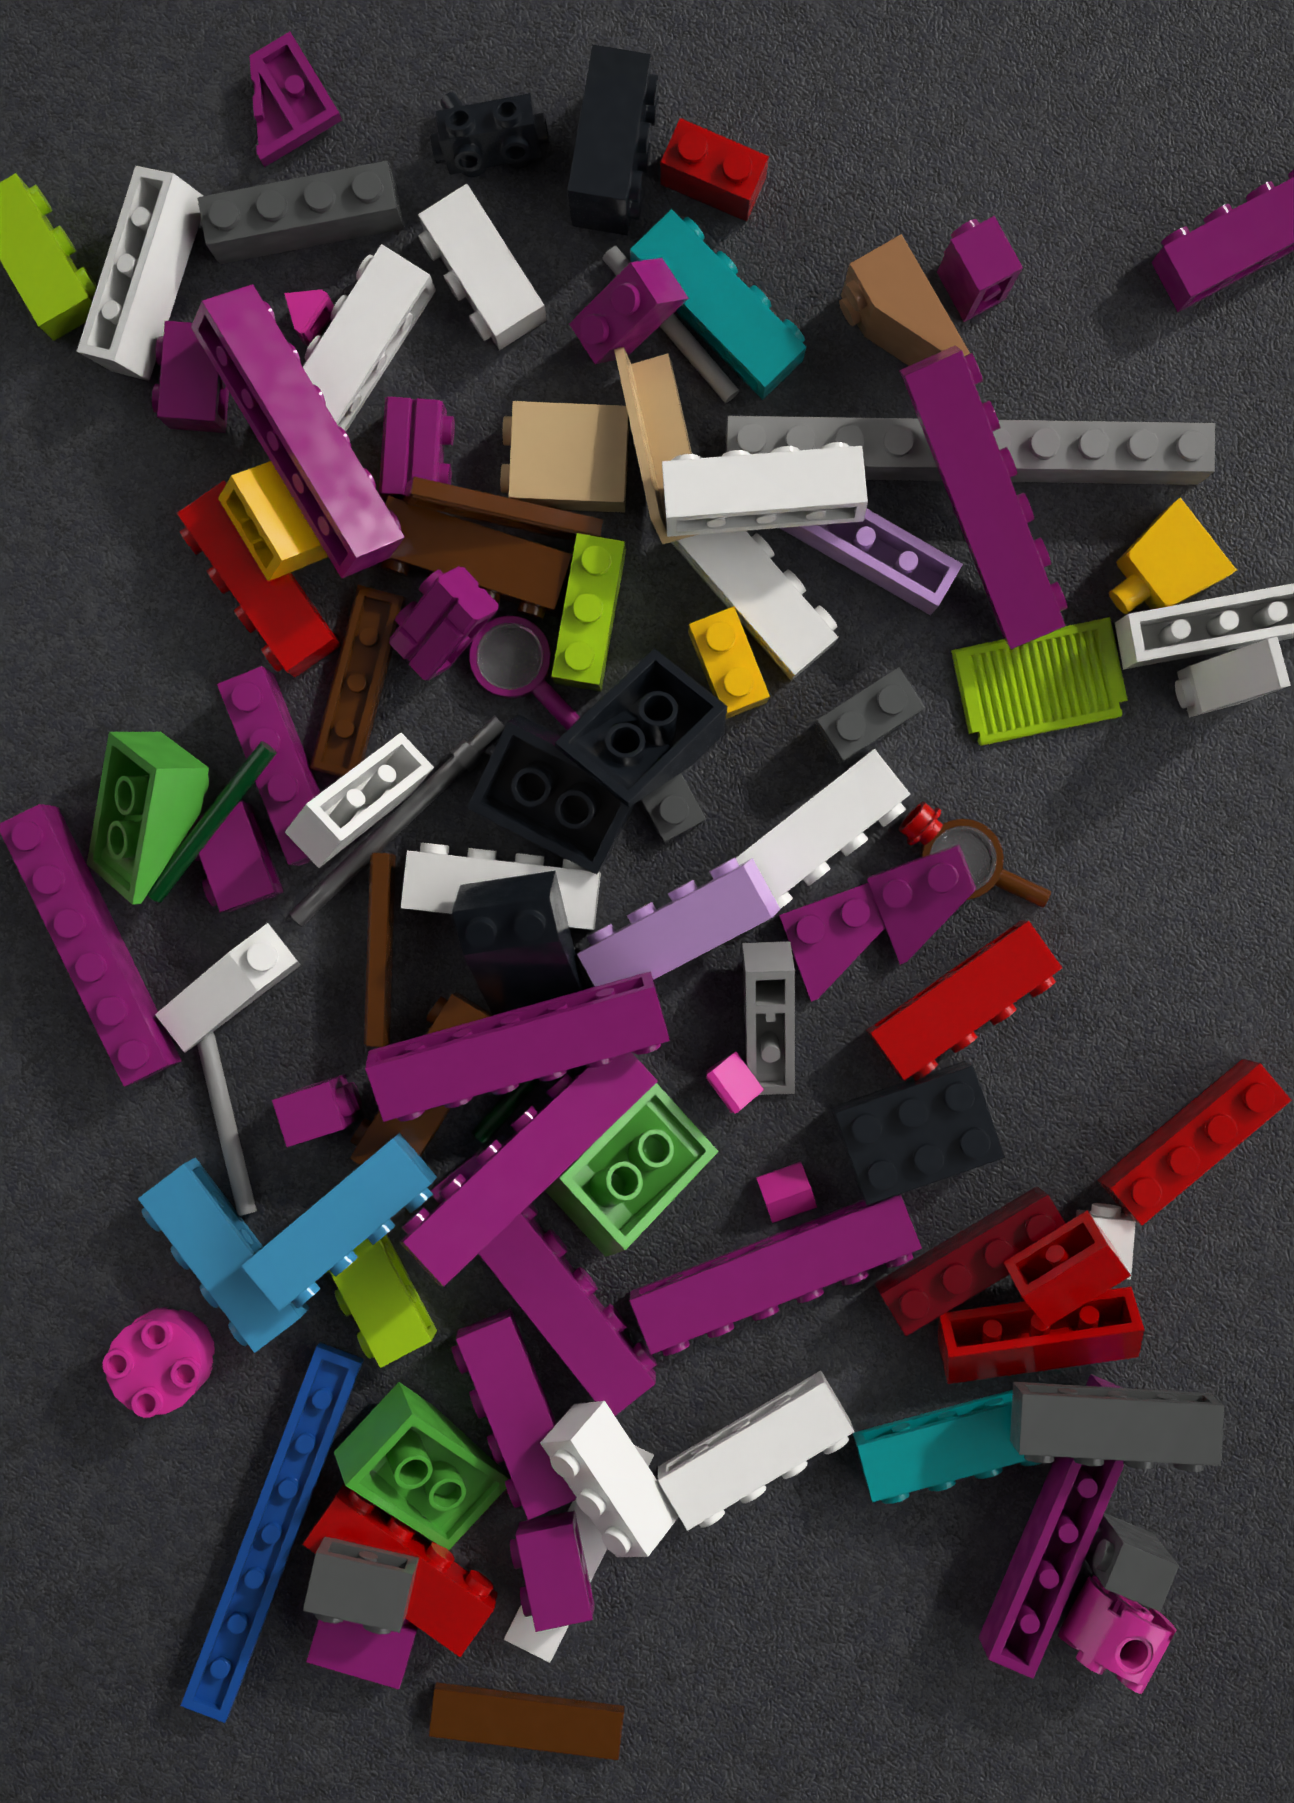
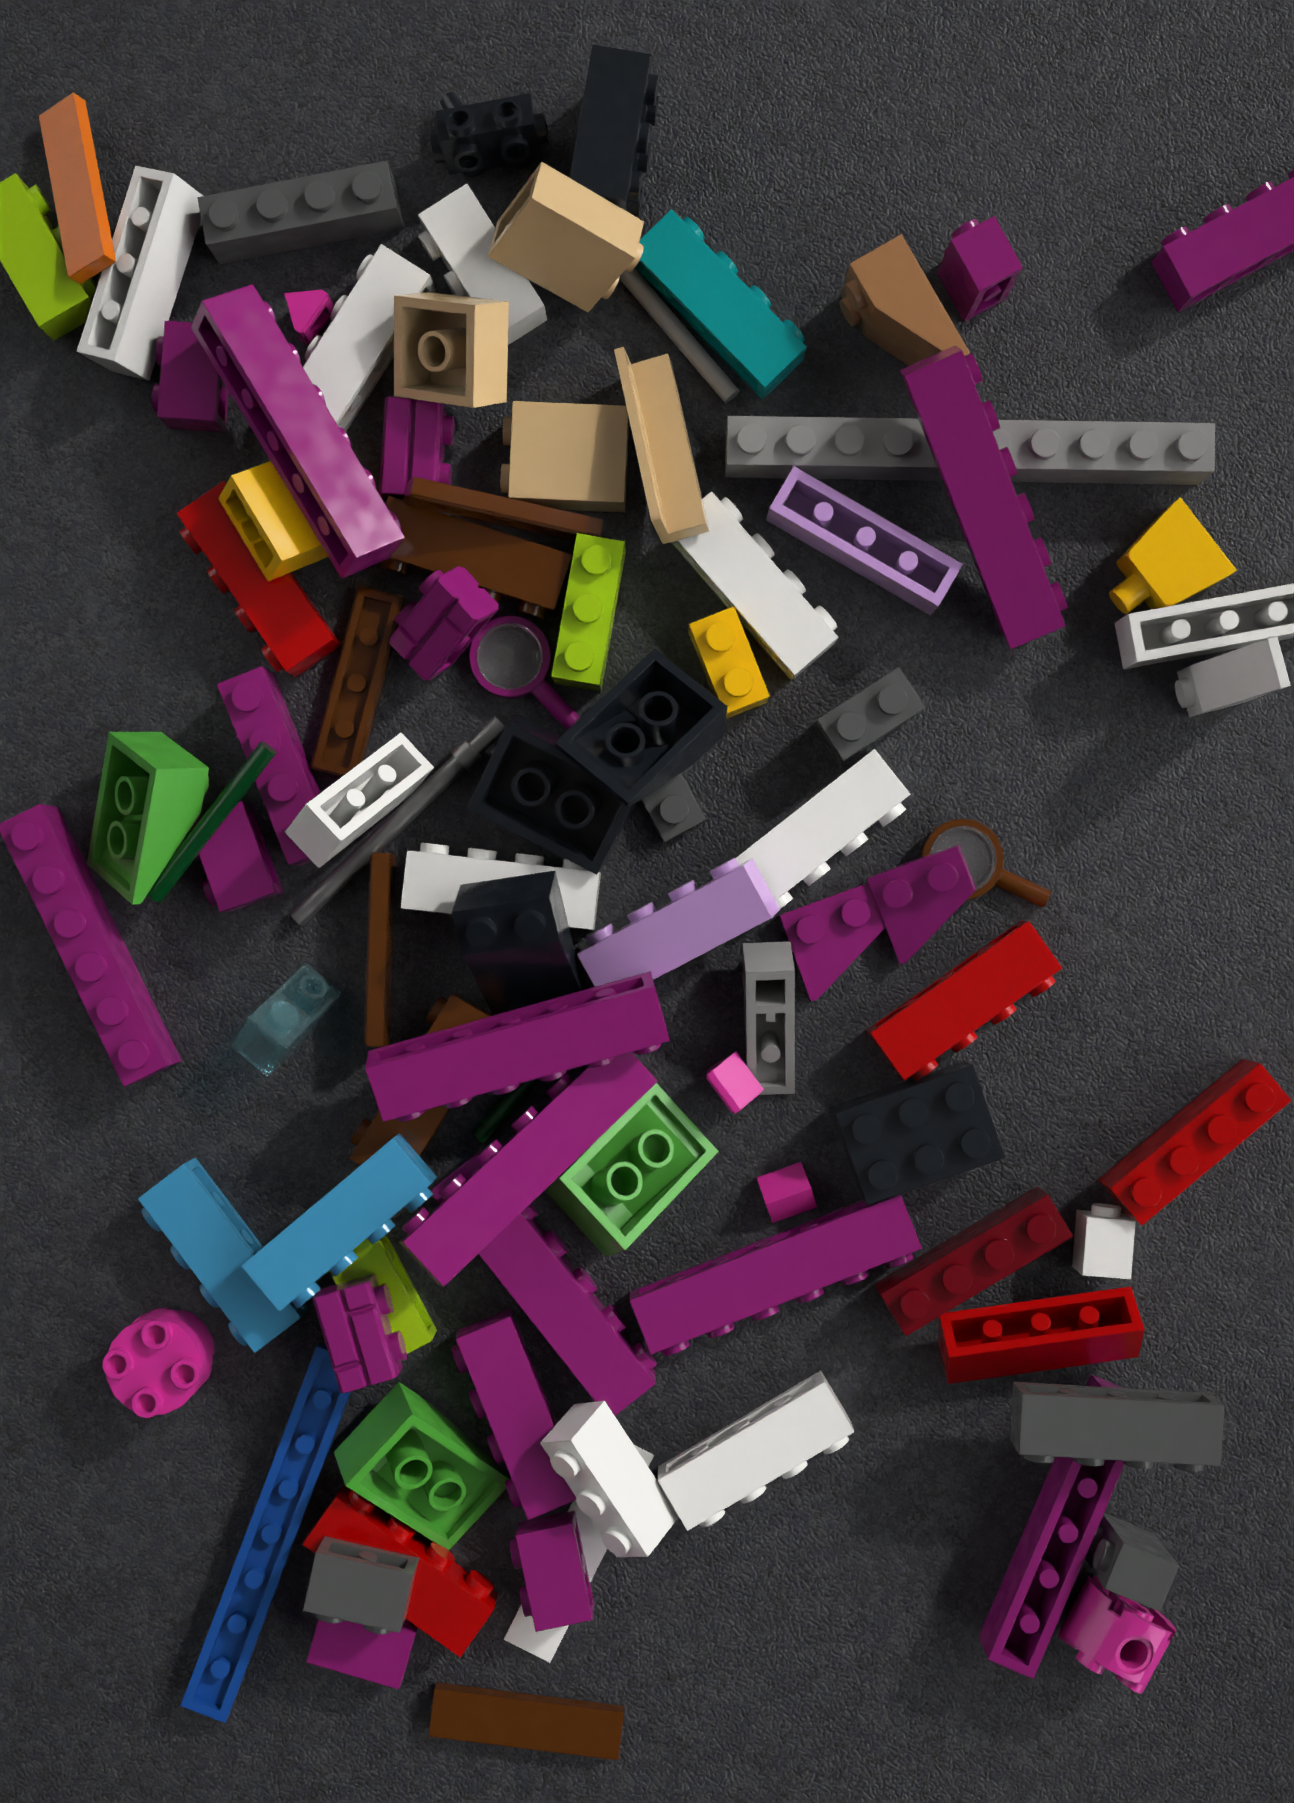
white slope [155,923,301,1053] -> none
light grey bar [197,1031,257,1216] -> none
magenta wing [249,31,342,168] -> none
magenta brick [272,1074,362,1147] -> none
magenta brick [569,258,689,364] -> none
red brick [661,118,769,222] -> none
white brick [662,442,868,537] -> none
teal brick [853,1390,1041,1504] -> none
red plate [899,801,943,846] -> none
lime window [951,617,1128,746] -> none
red brick [1003,1210,1131,1328] -> none
none -> orange tile [39,92,116,284]
none -> clear light blue slope [231,963,342,1077]
none -> magenta brick [312,1274,407,1394]
none -> tan brick [394,292,509,408]
none -> tan brick [487,162,644,312]

